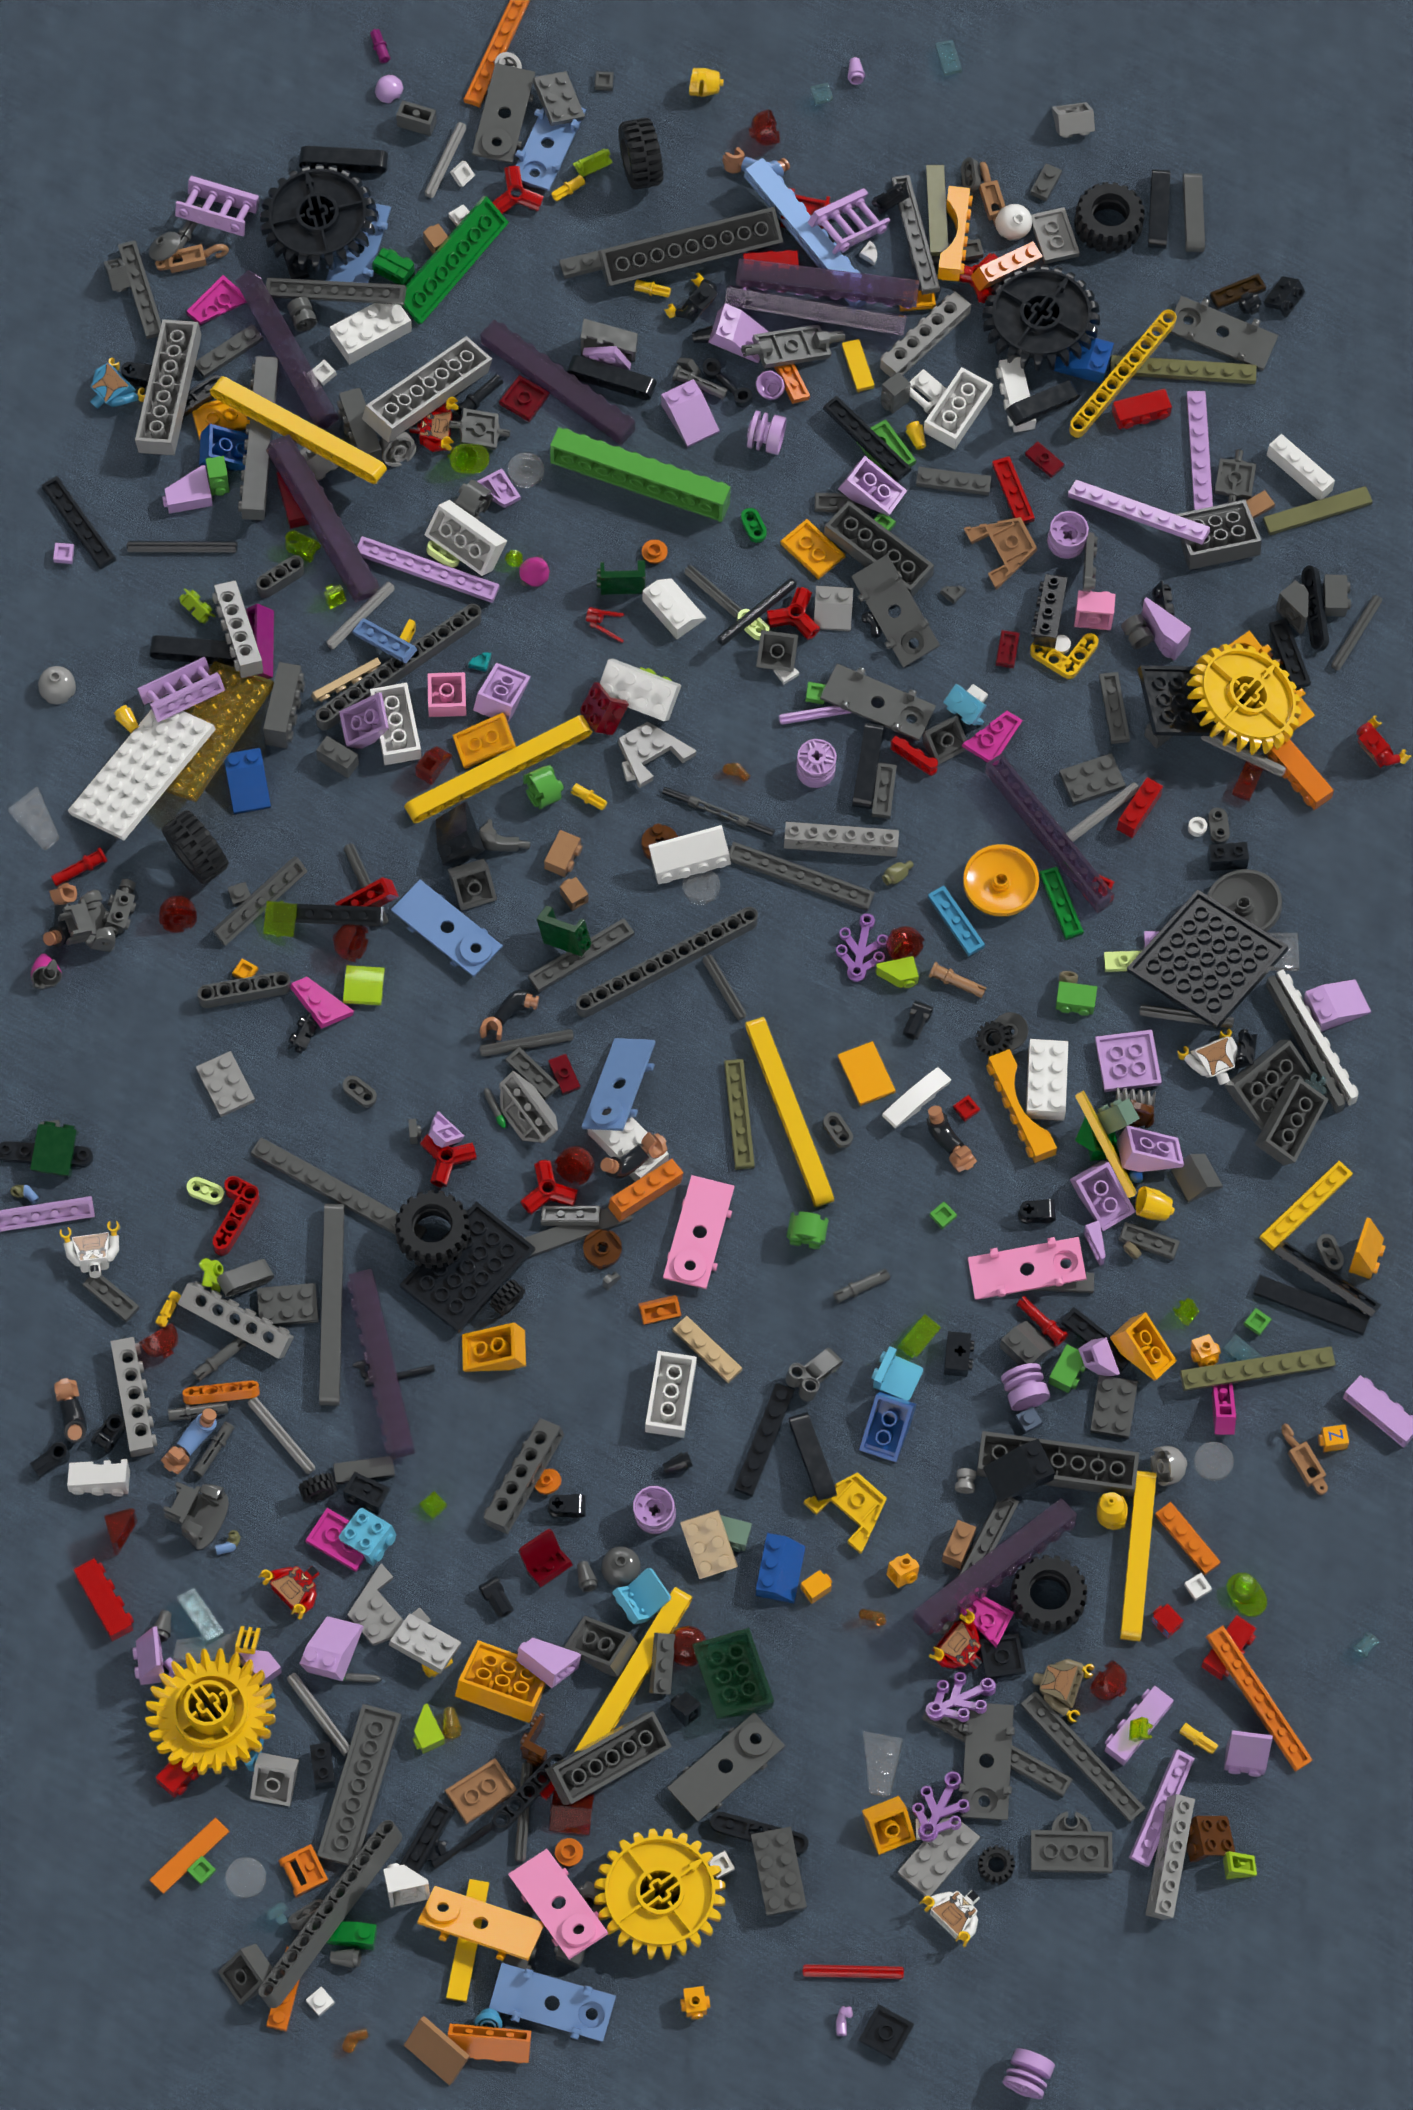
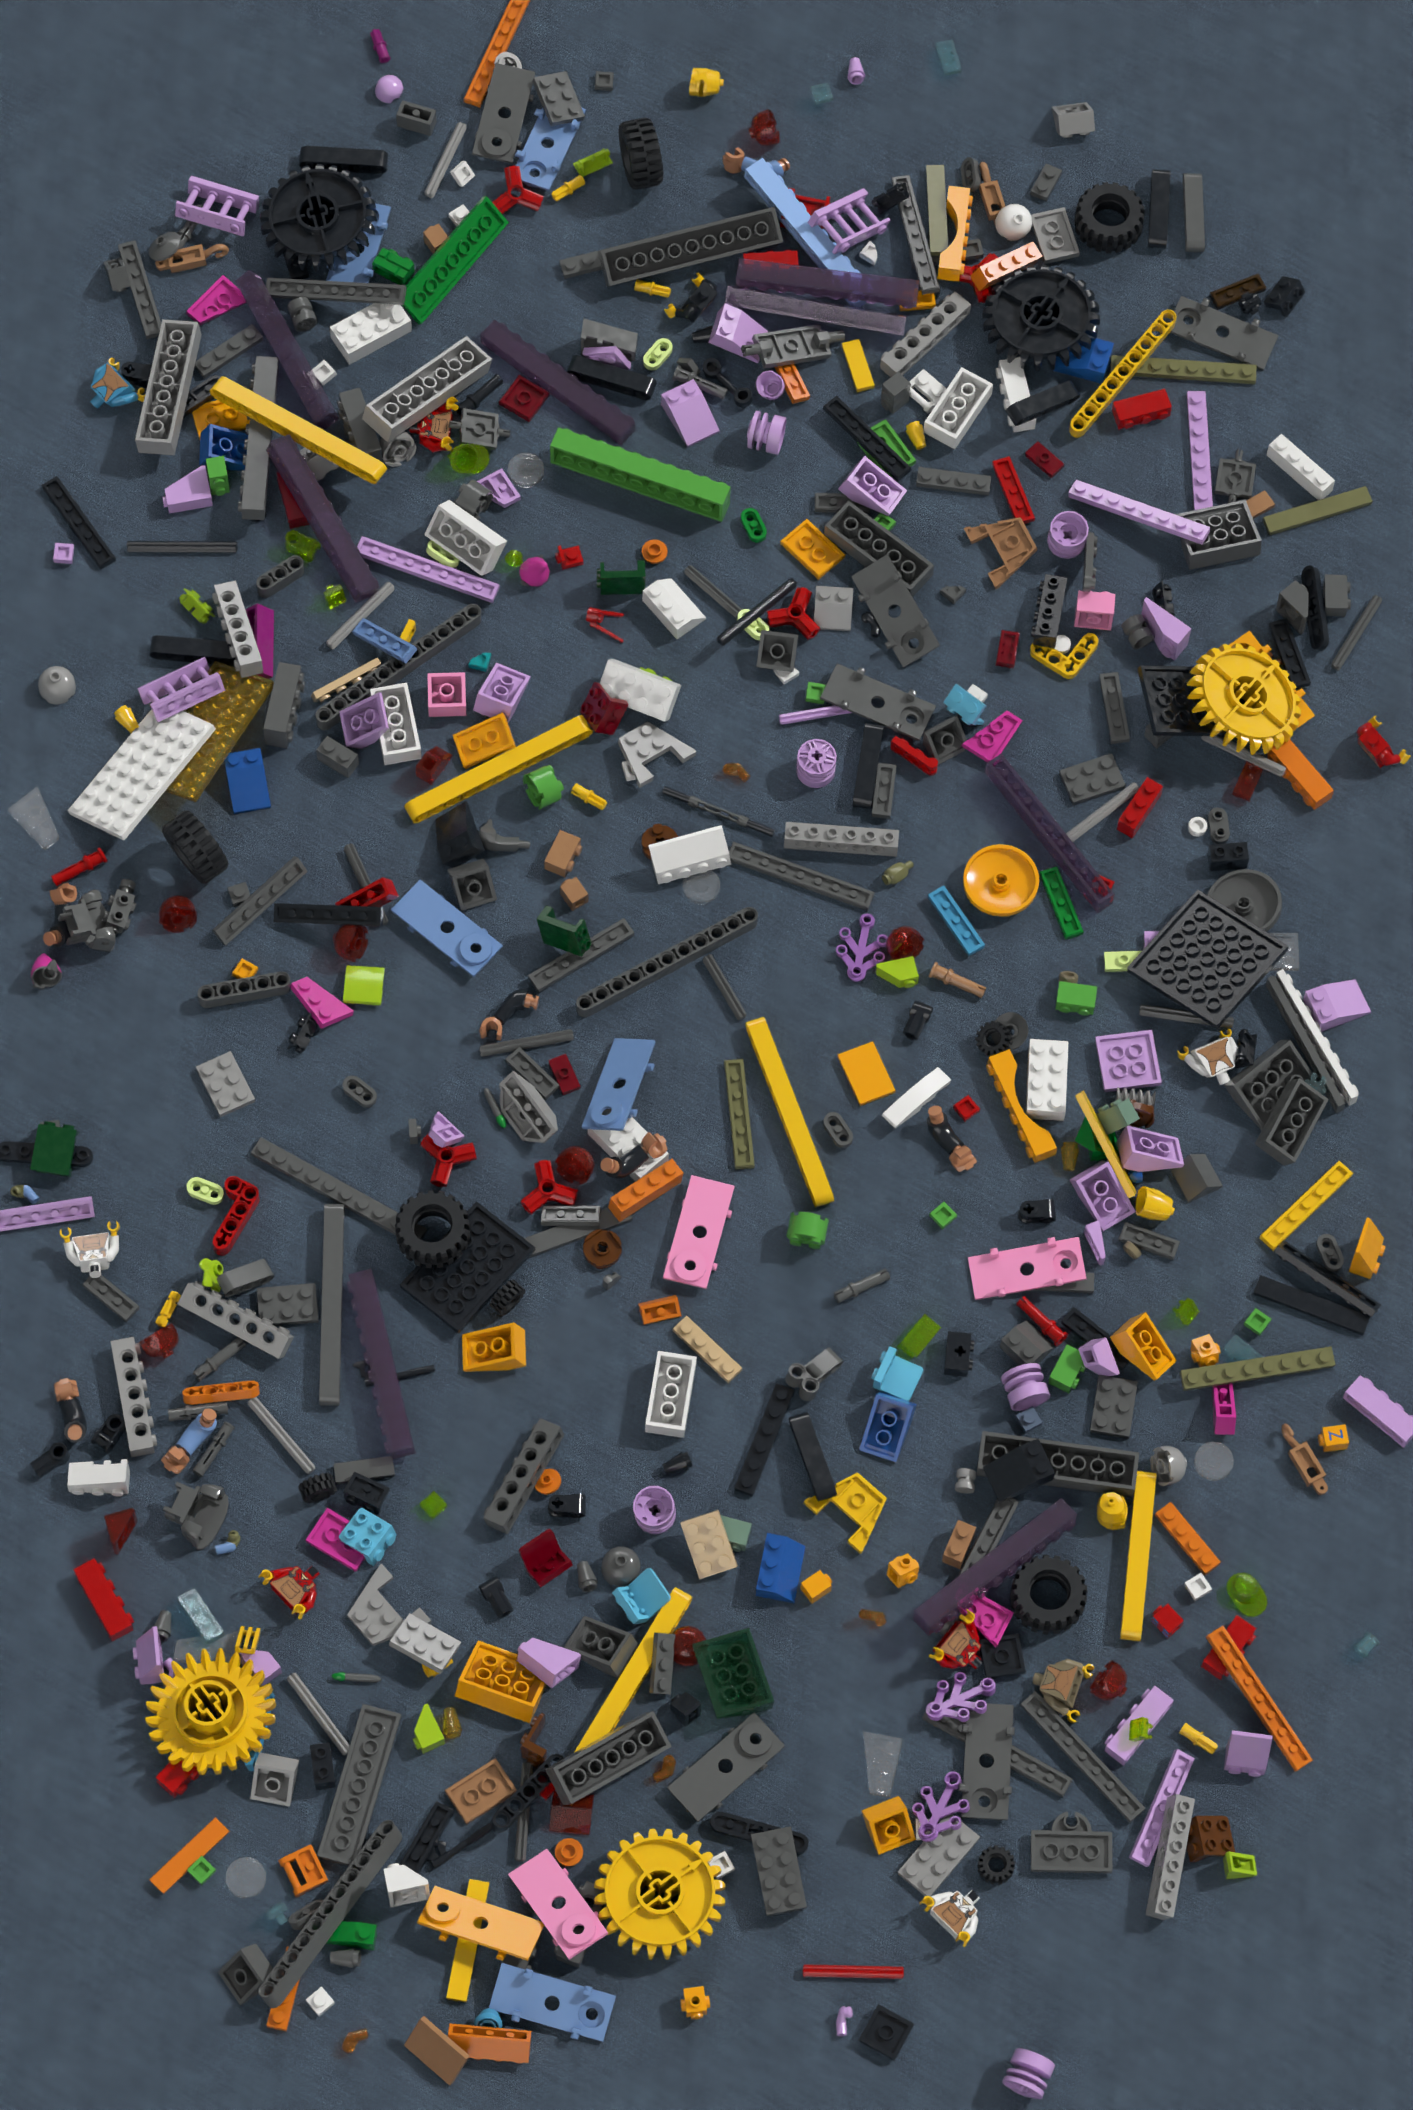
clear neon green piece [263,900,297,938] -> none
lavender slope [300,1616,364,1681] -> none
none -> red bracket [555,545,584,570]
none -> yellowish green plate [643,338,673,370]
none -> clear orange arm [652,1755,676,1783]
none -> clear yellow cone [1061,1142,1080,1171]

